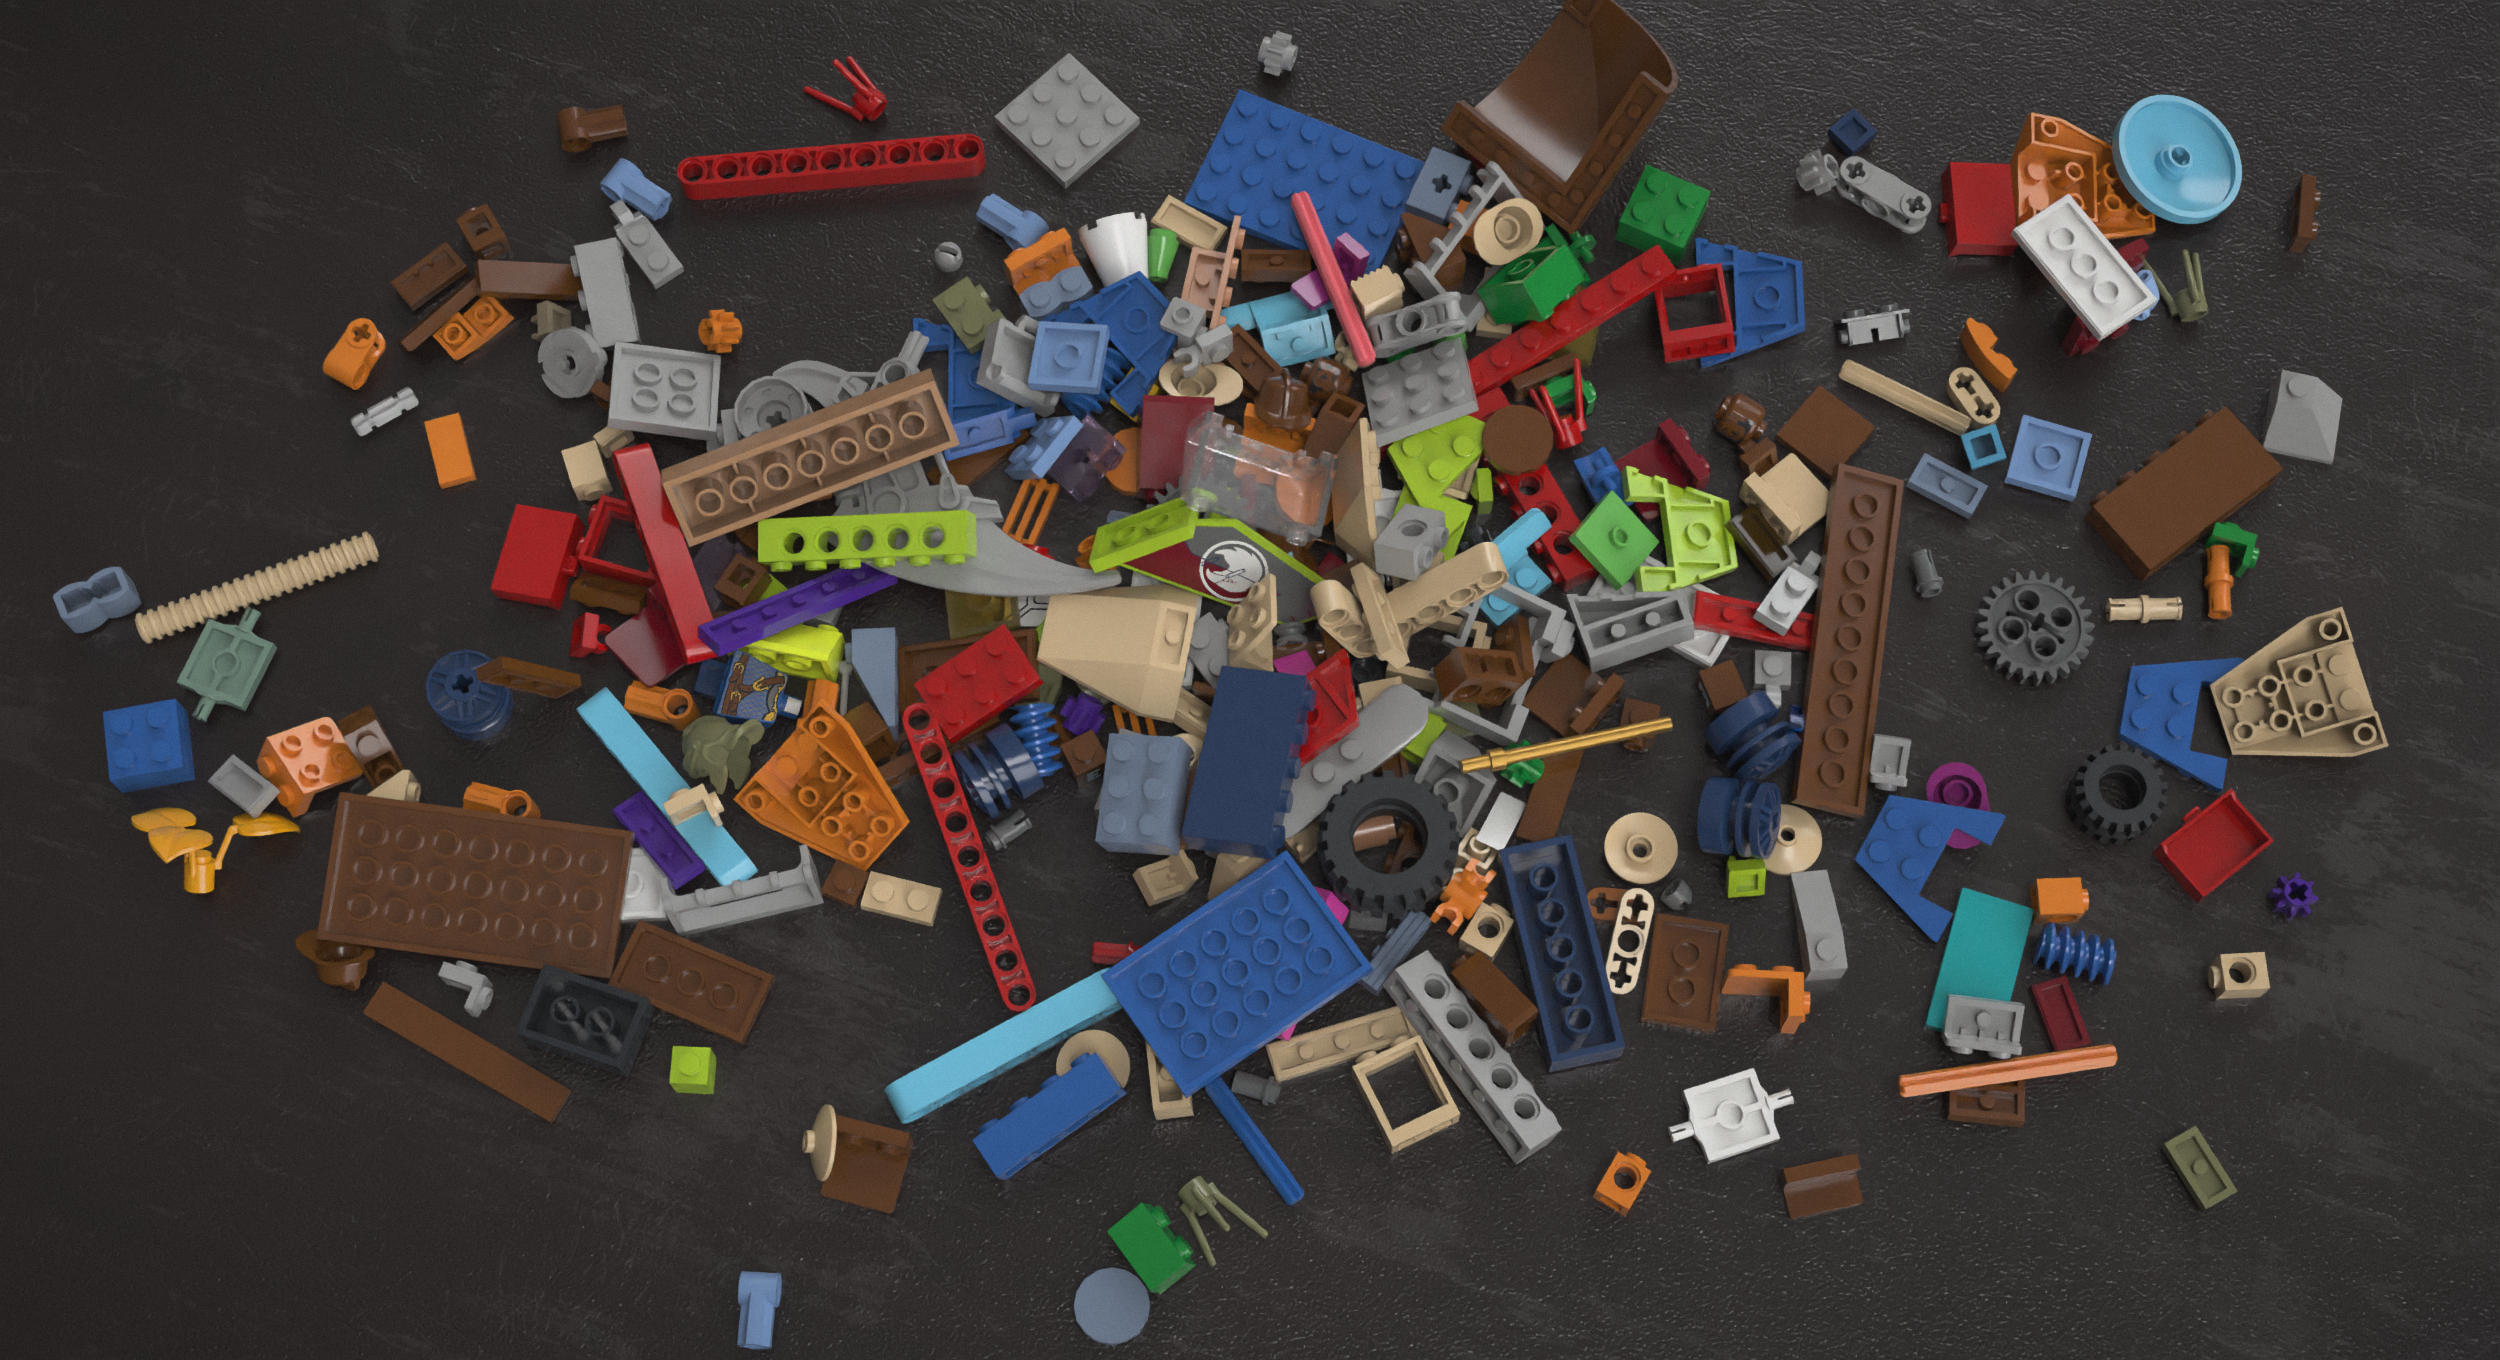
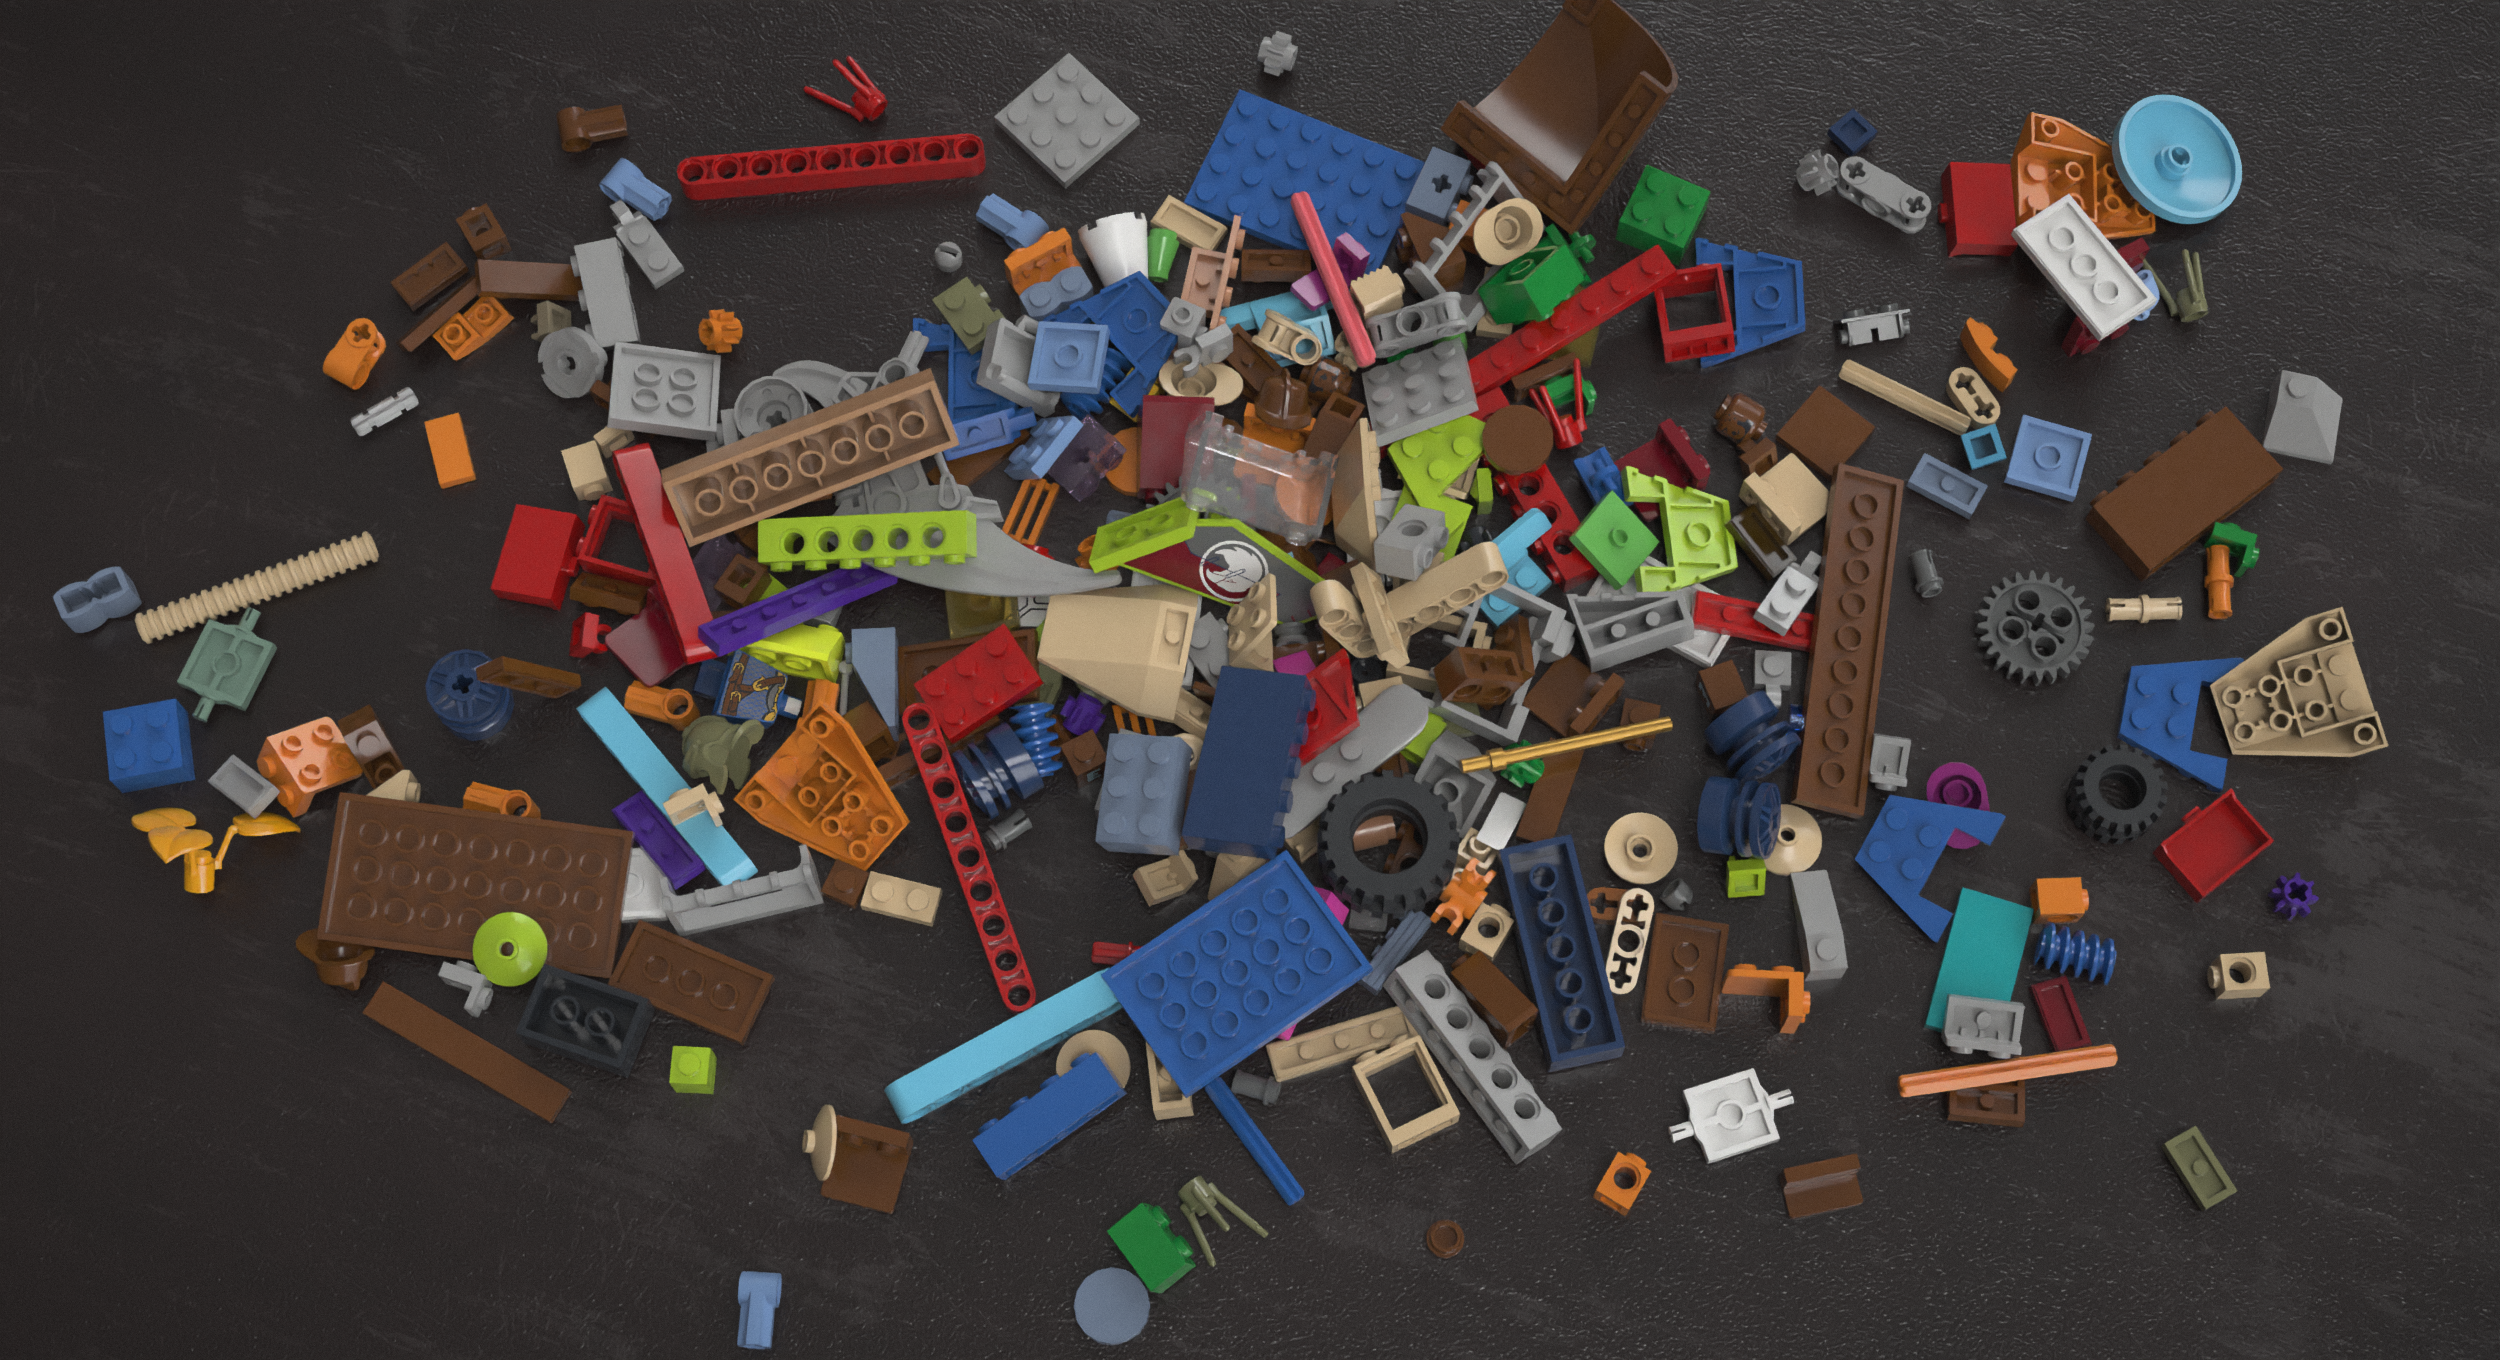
reddish brown plate [2289,174,2321,253] -> none
none -> lime dish [473,912,548,987]
none -> tan piece [1251,309,1322,365]
none -> reddish brown plate [1426,1220,1464,1258]

